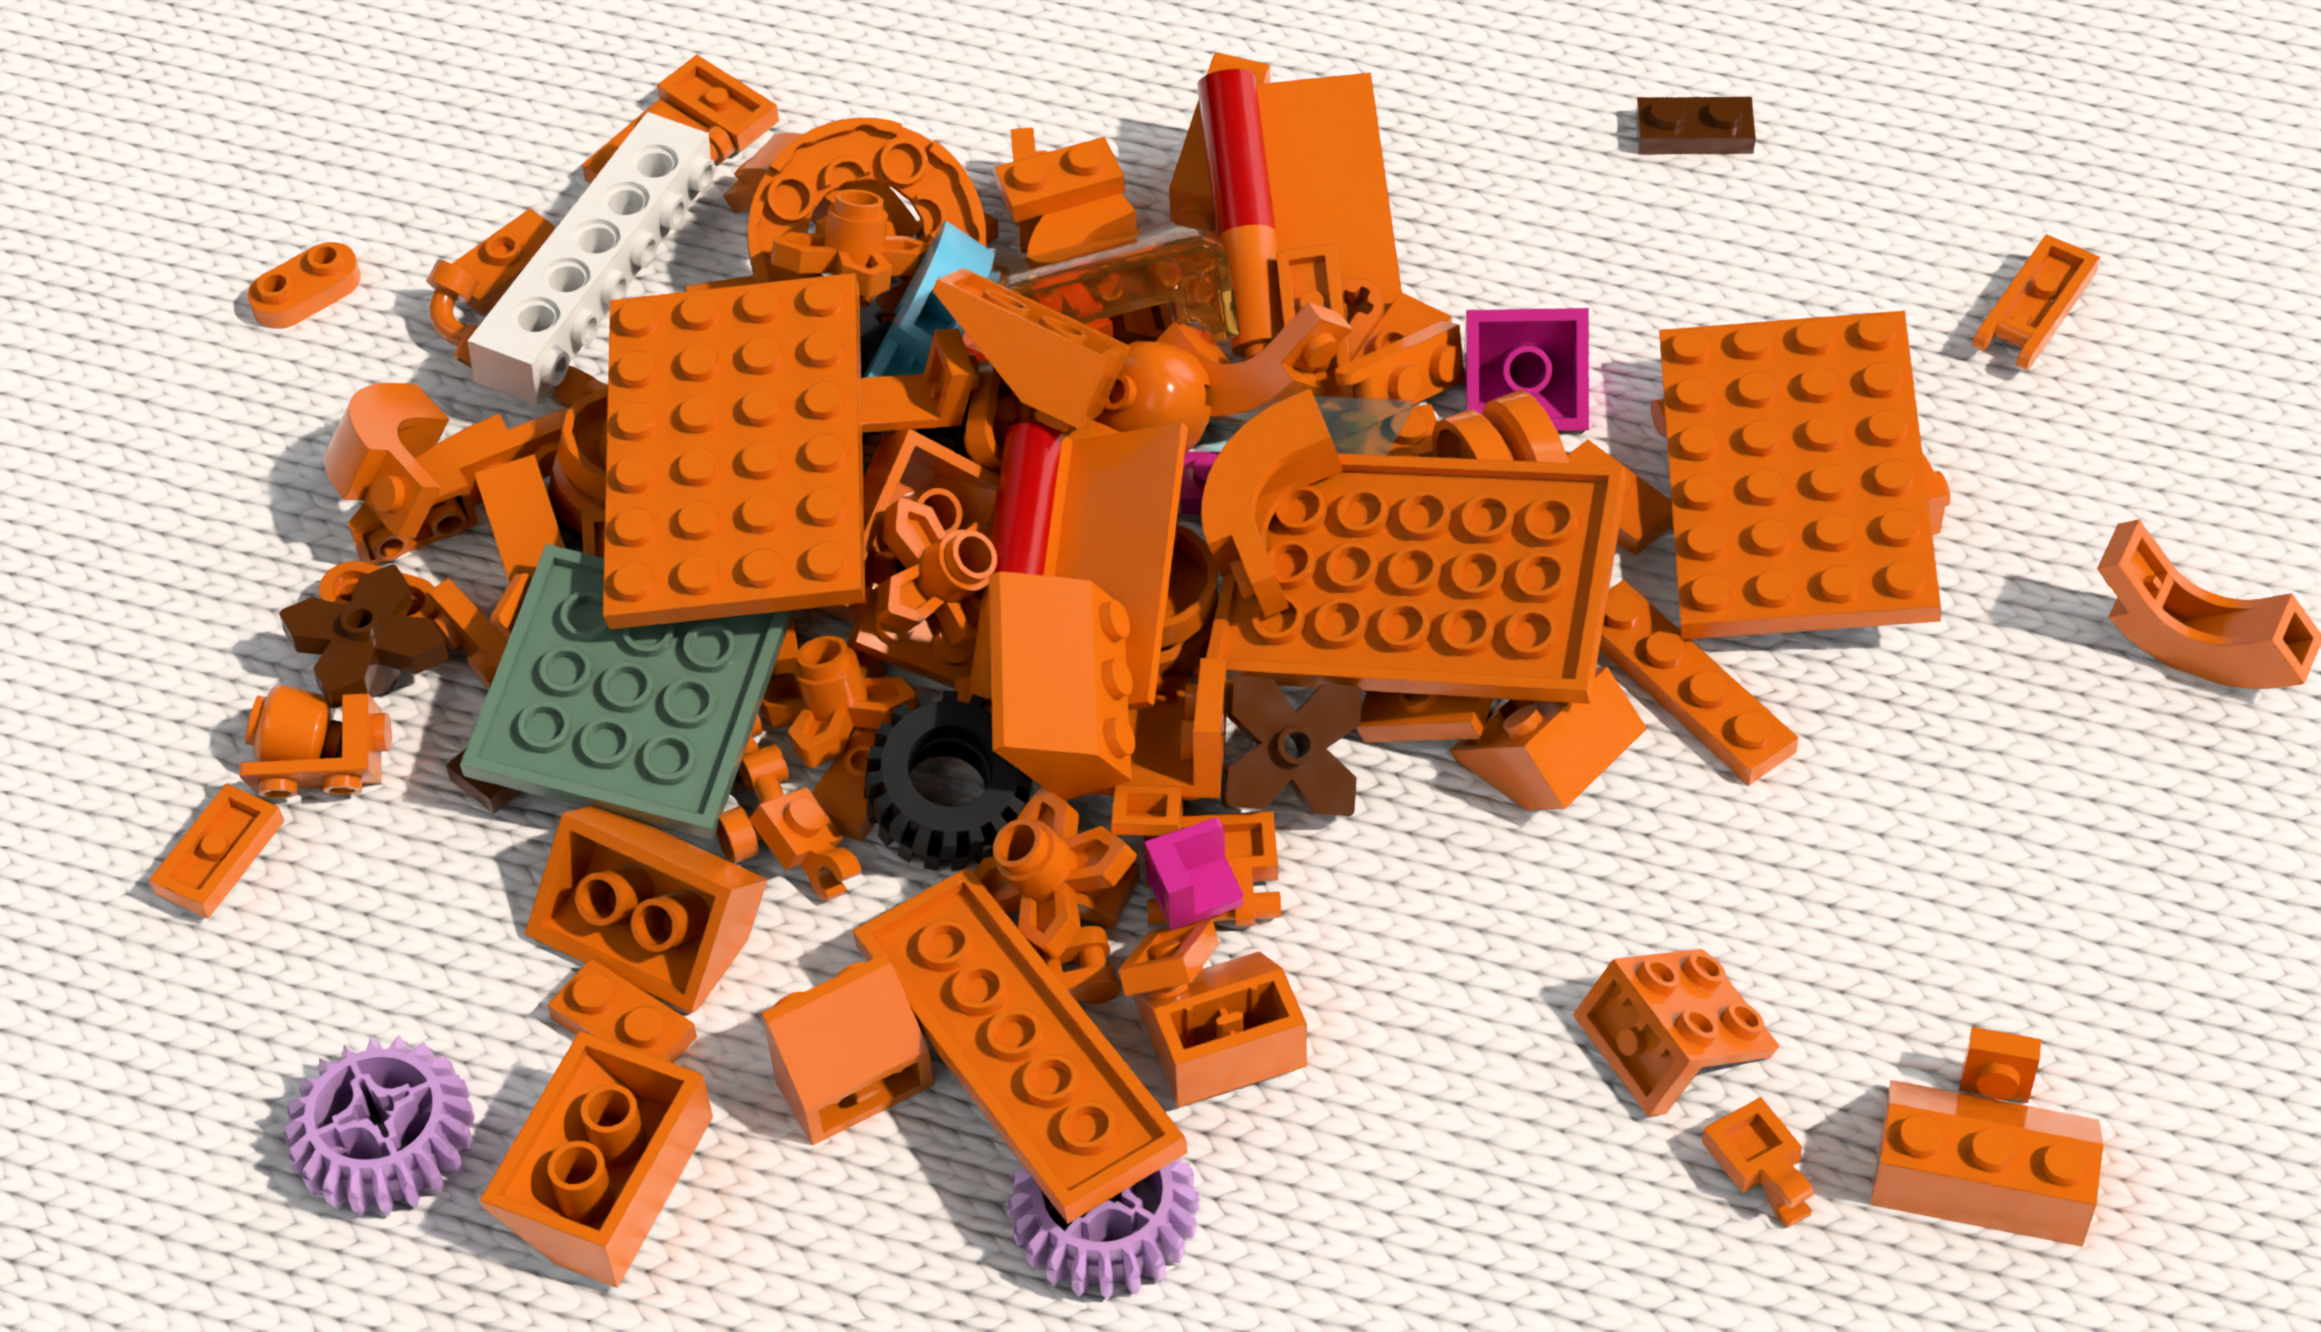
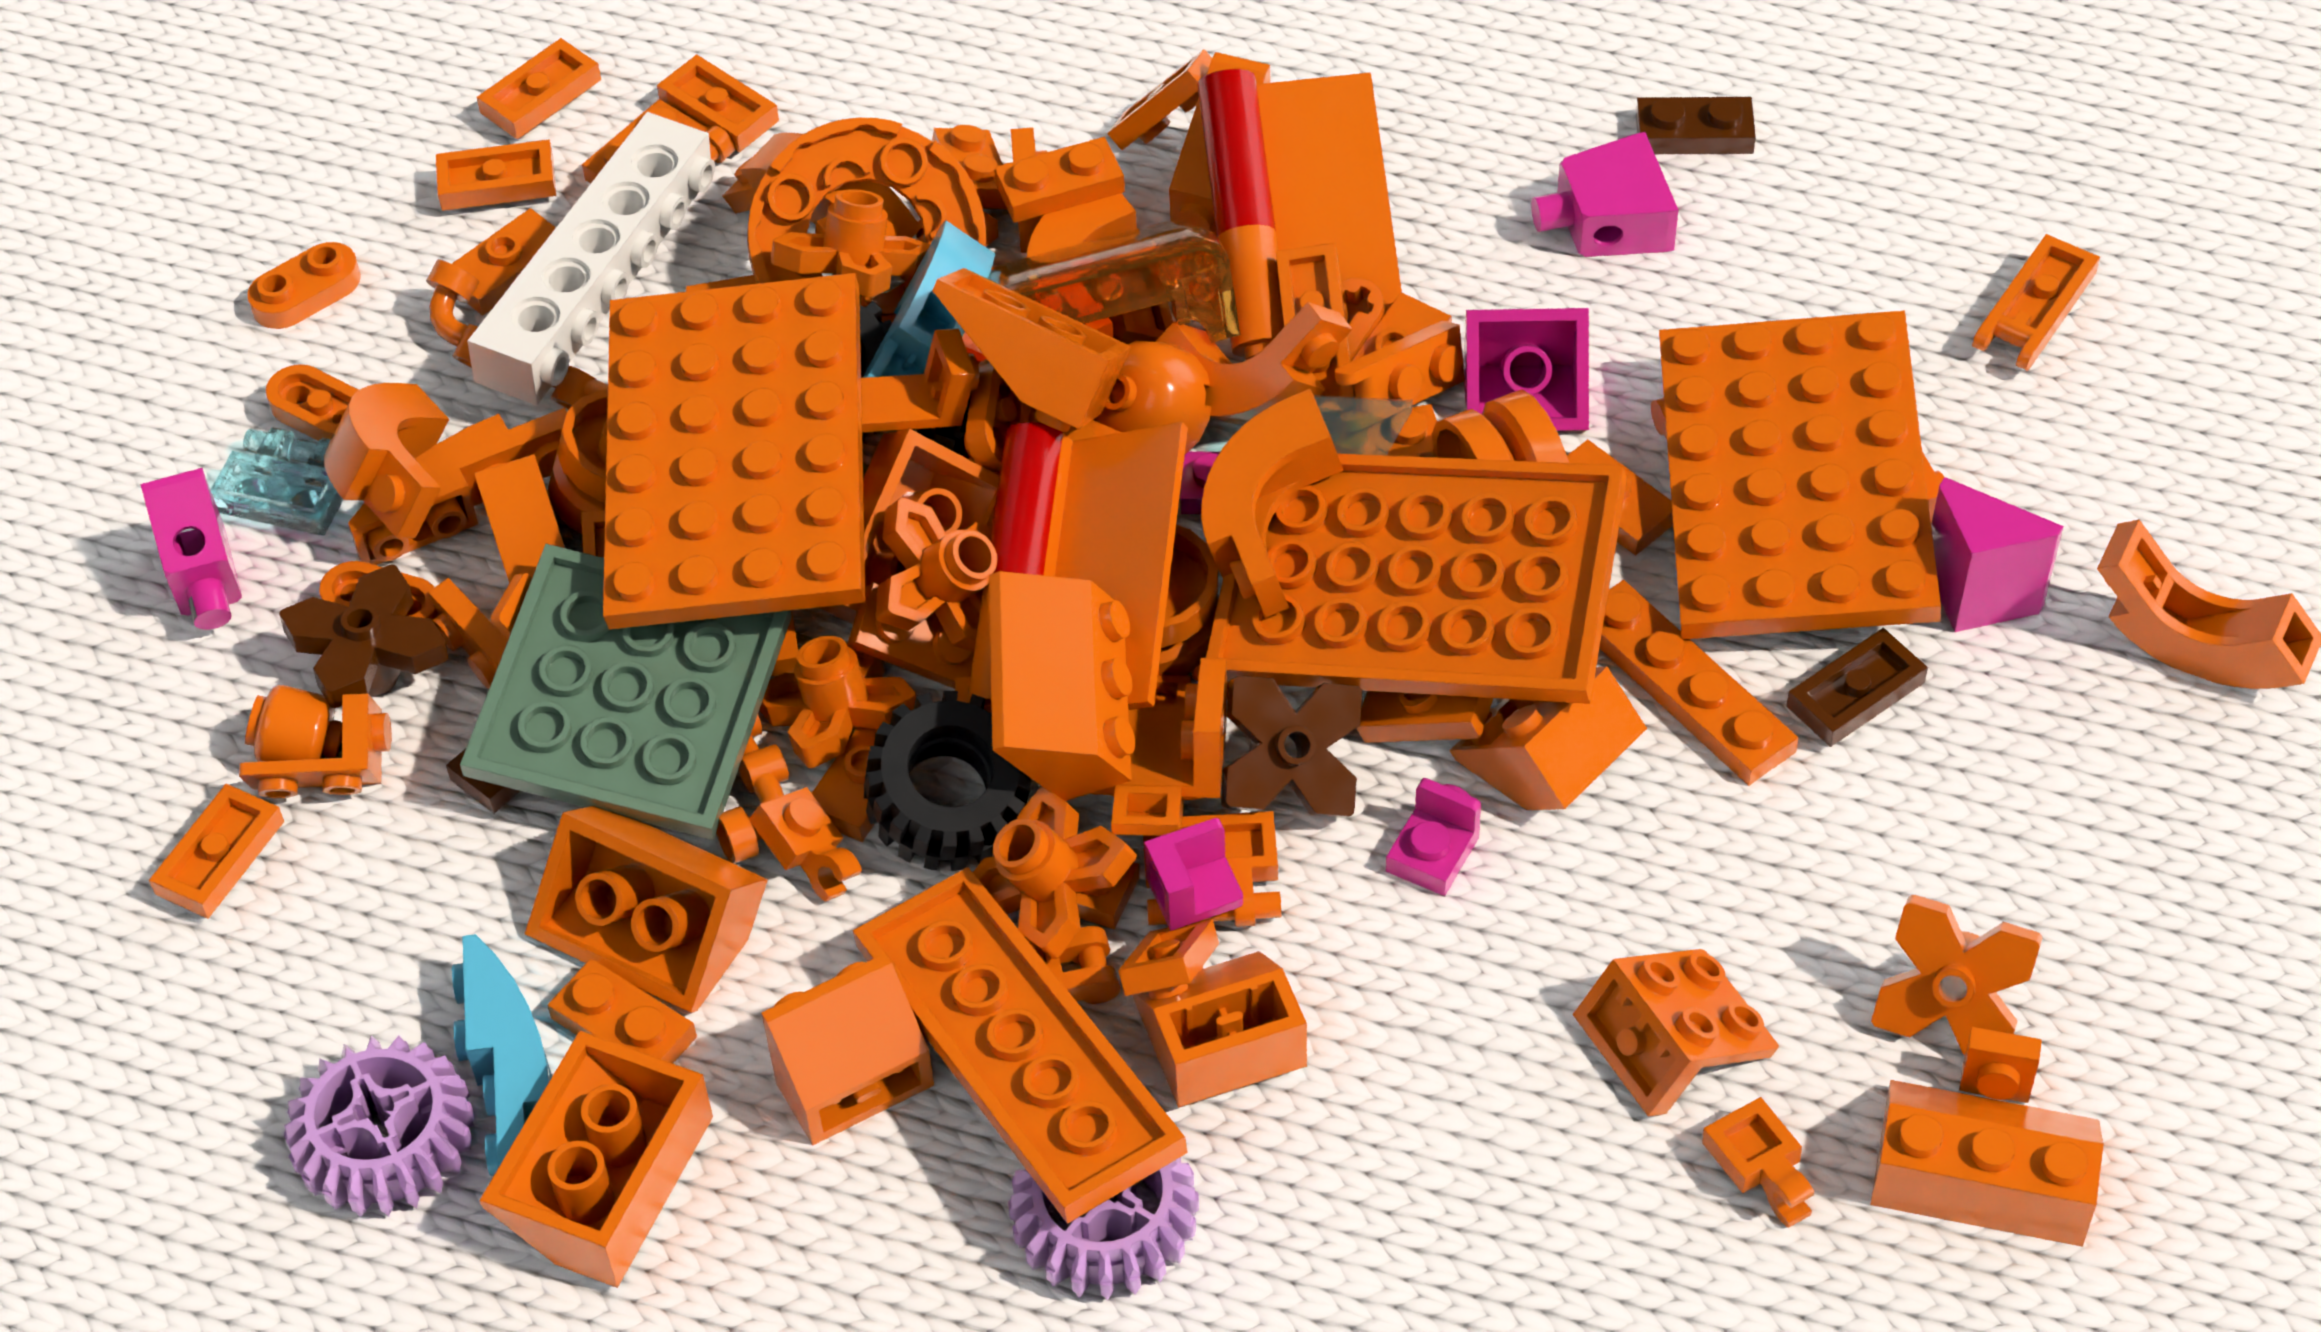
none -> dark pink torso [140,468,242,630]
none -> clear light blue plate [211,427,343,536]
none -> orange plate [266,364,359,446]
none -> orange plate [436,139,557,211]
none -> medium azure slope [452,934,552,1176]
none -> orange plate [477,38,601,140]
none -> orange plate [932,125,1008,210]
none -> orange plate [1107,49,1212,150]
none -> dark pink bracket [1386,778,1481,896]
none -> dark pink torso [1531,132,1679,257]
none -> reddish brown plate [1786,627,1928,747]
none -> orange plant [1871,895,2043,1055]
none -> dark pink slope [1931,477,2064,632]

